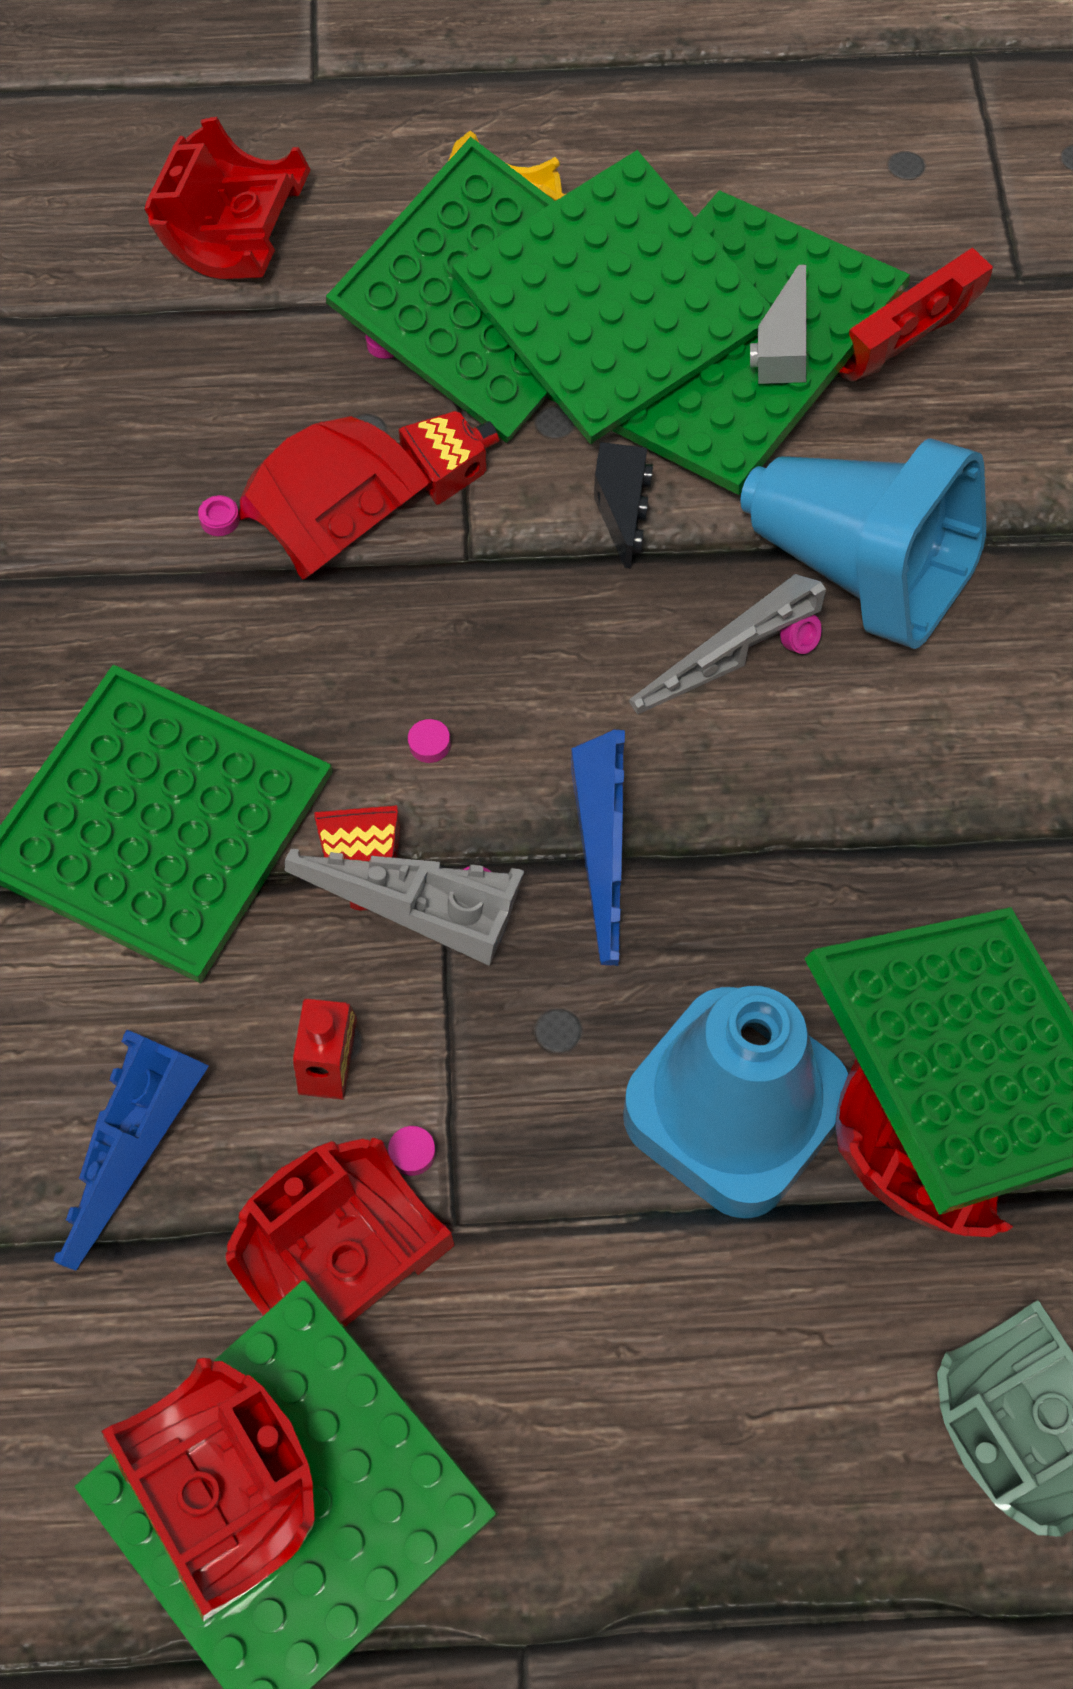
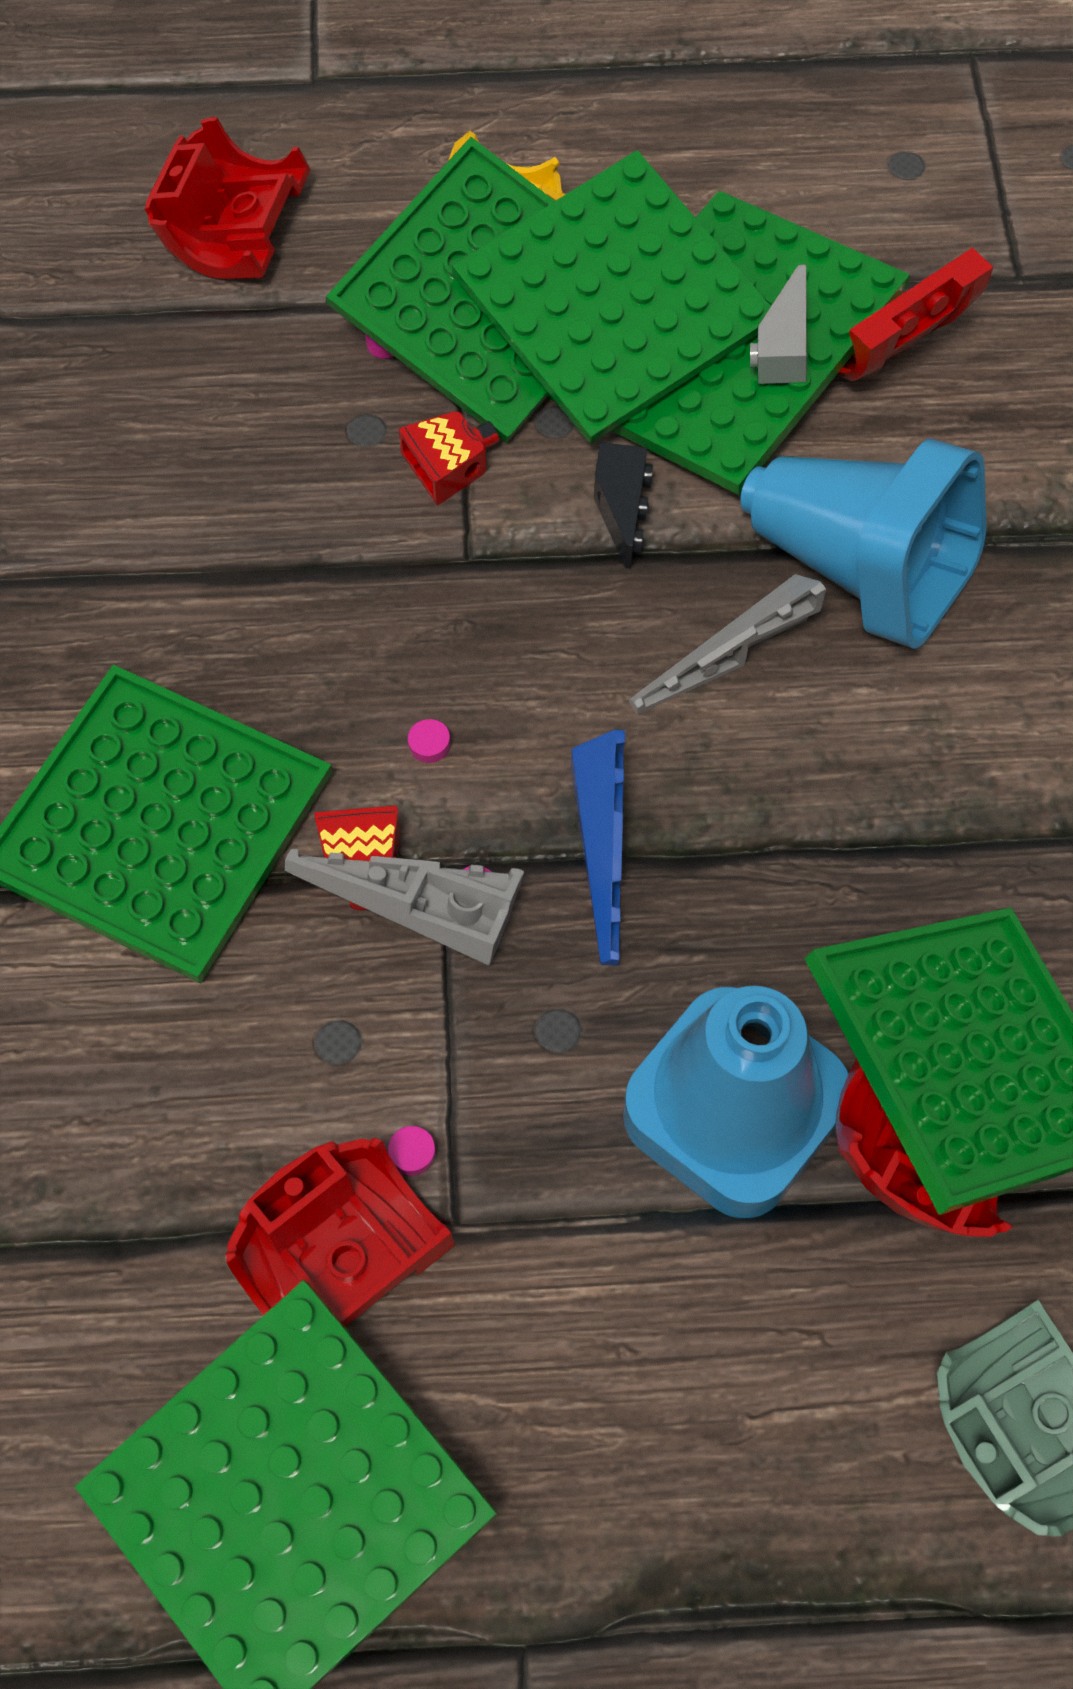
blue wedge [53,1029,209,1271] -> none
red piece [102,1358,315,1622] -> none
dark pink tile [198,495,240,536] -> none
red piece [239,416,431,580] -> none
red torso [293,999,357,1100] -> none
dark pink tile [780,614,822,654] -> none

